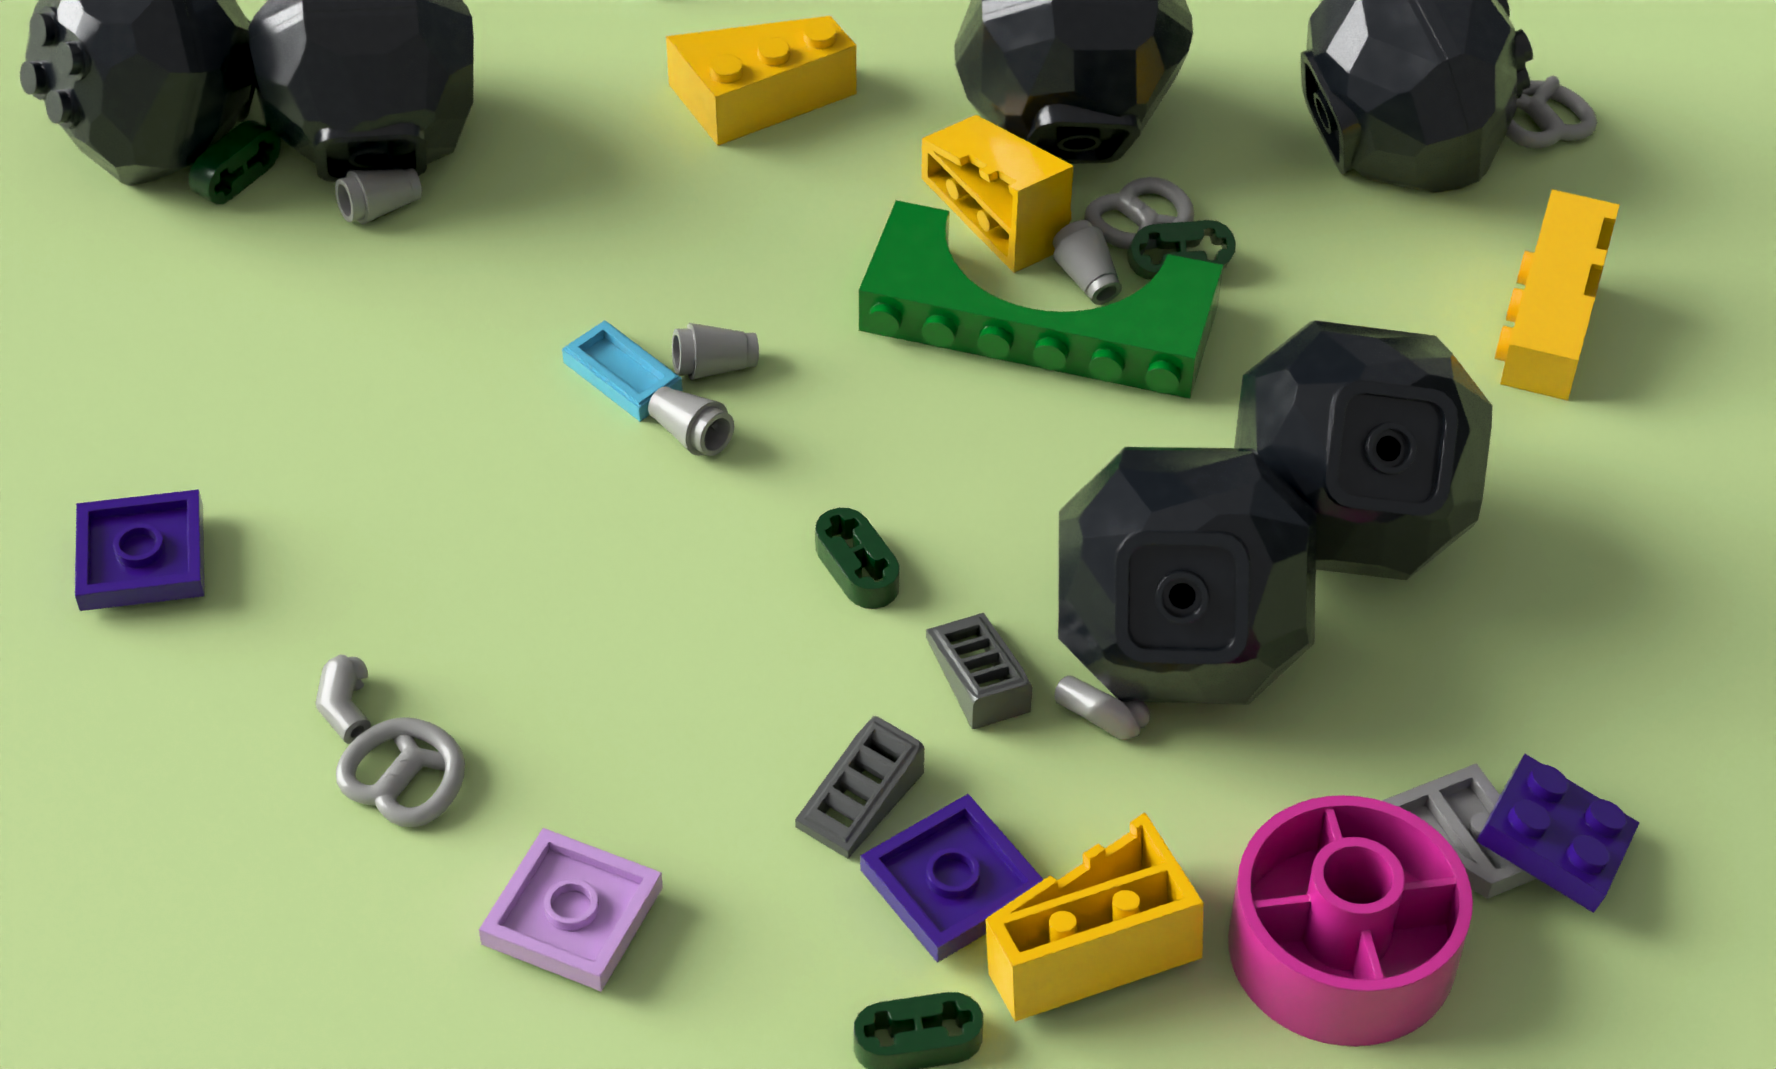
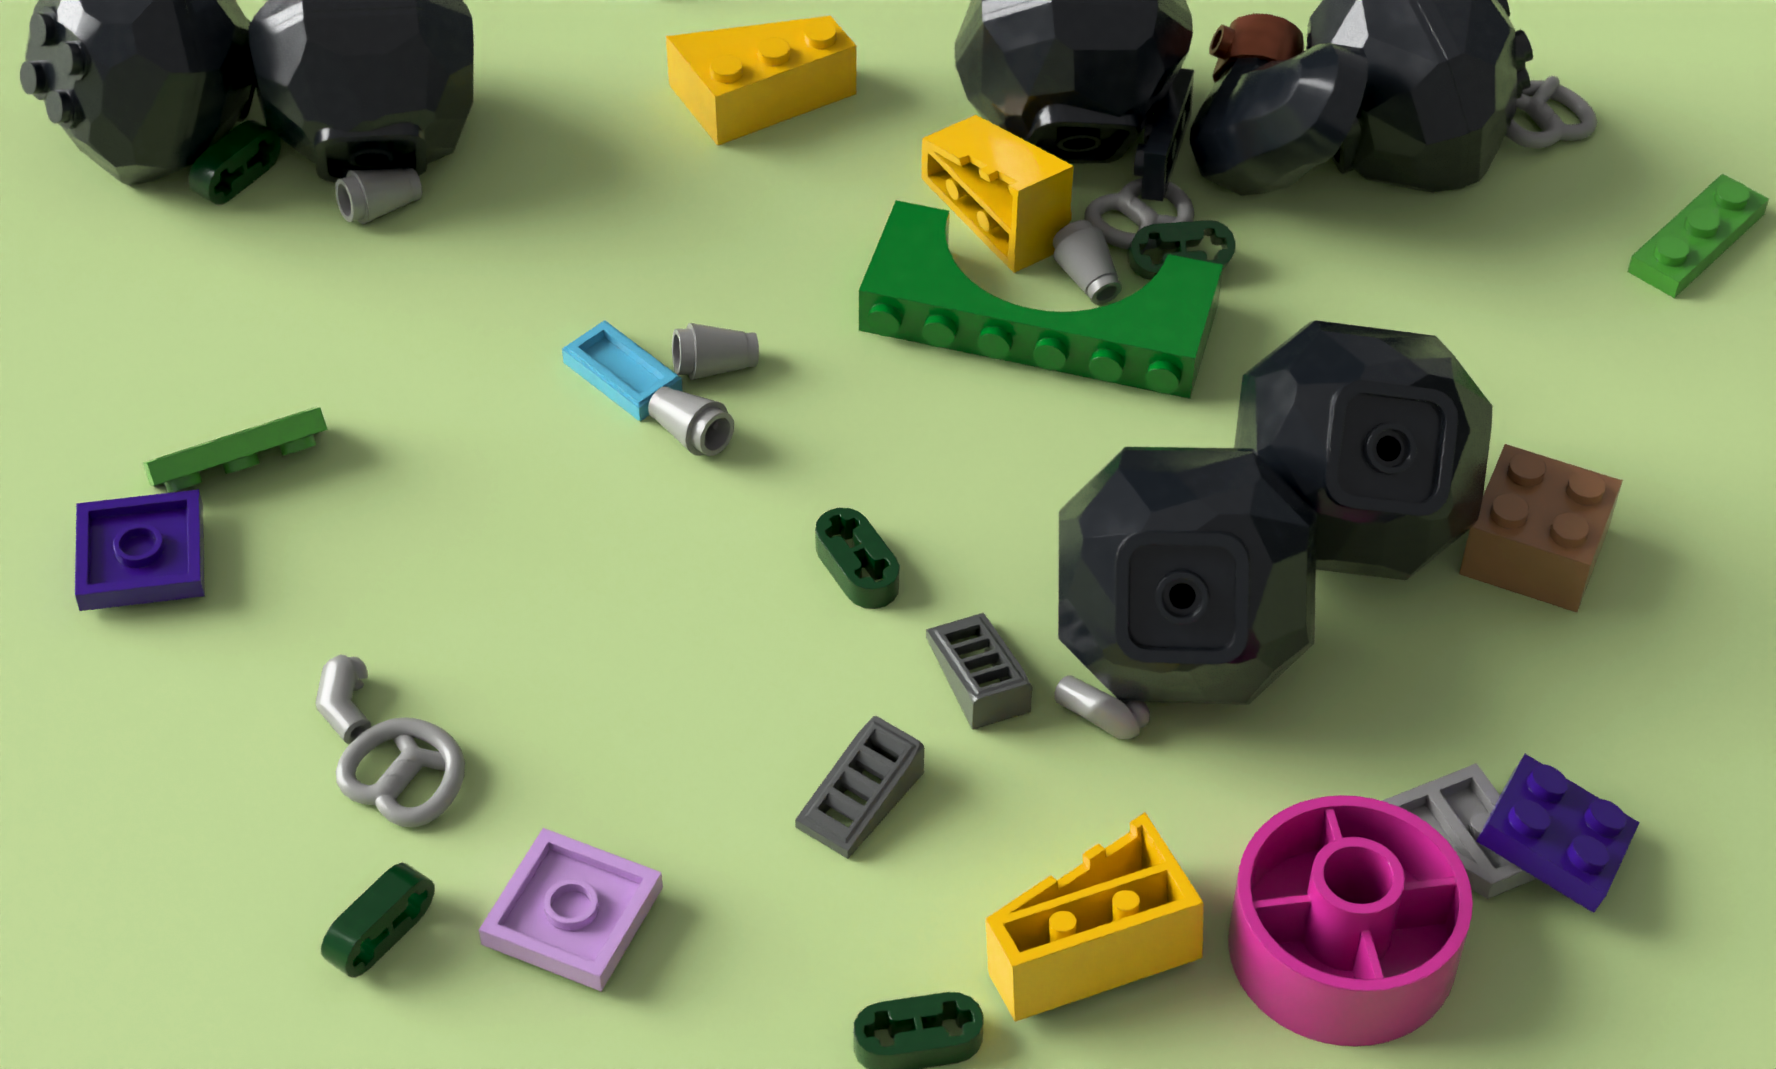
dark purple plate [860,794,1044,963] -> none
yellow wedge [1495,189,1620,401] -> none
none -> bright green plate [143,407,328,493]
none -> dark green beam [321,862,435,977]
none -> black plate [1134,68,1194,201]
none -> black piece [1190,13,1368,196]
none -> medium nougat brick [1459,444,1623,612]
none -> bright green plate [1627,174,1769,298]

